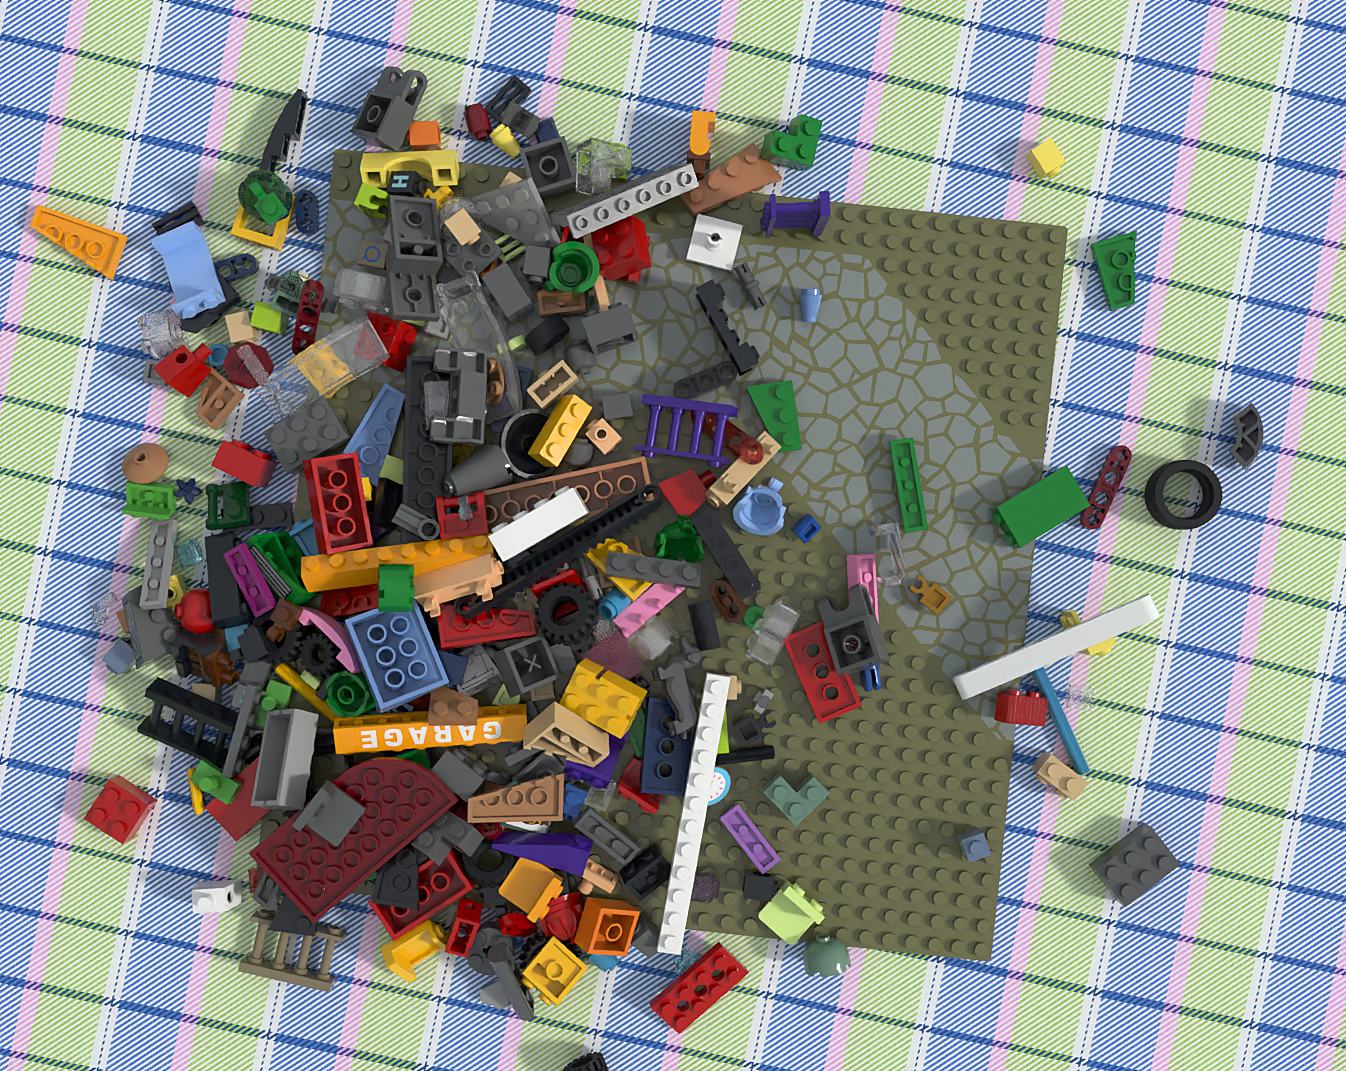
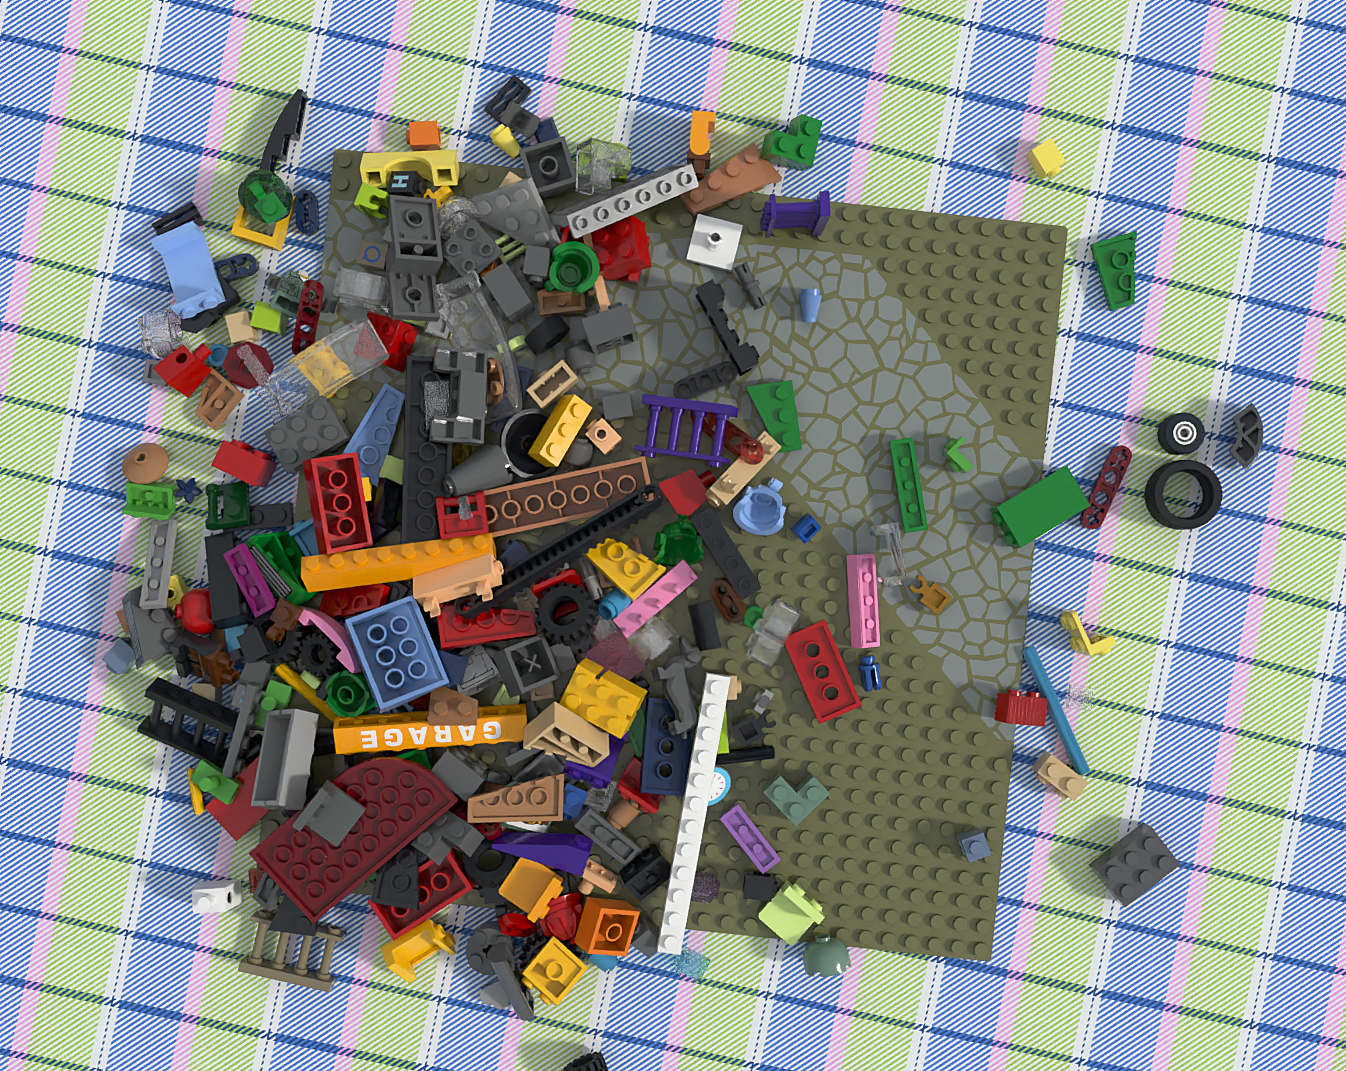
light orange wing [30,205,128,280] -> none
red brick [83,775,158,844] -> none
clear arm [92,592,118,626] -> none
clear light blue bracket [173,538,204,569] -> none
dark grey brick [350,66,428,152] -> none
green brick [378,563,414,612] -> none
dark grey piece [392,504,440,541] -> none
tan brick [444,206,481,246] -> none
red torso [444,898,482,958] -> none
dark red brick [464,103,492,141] -> none
white brick [488,486,590,562] -> none
dark grey plate [605,551,702,590] -> none
red plate [649,942,749,1034] -> none
dark grey brick [818,583,890,675] -> none
white beam [952,594,1160,700] -> none
none -> medium nougat brick [606,797,641,830]
none -> bright green bracket [942,436,973,474]
none -> black wheel [1157,412,1205,455]

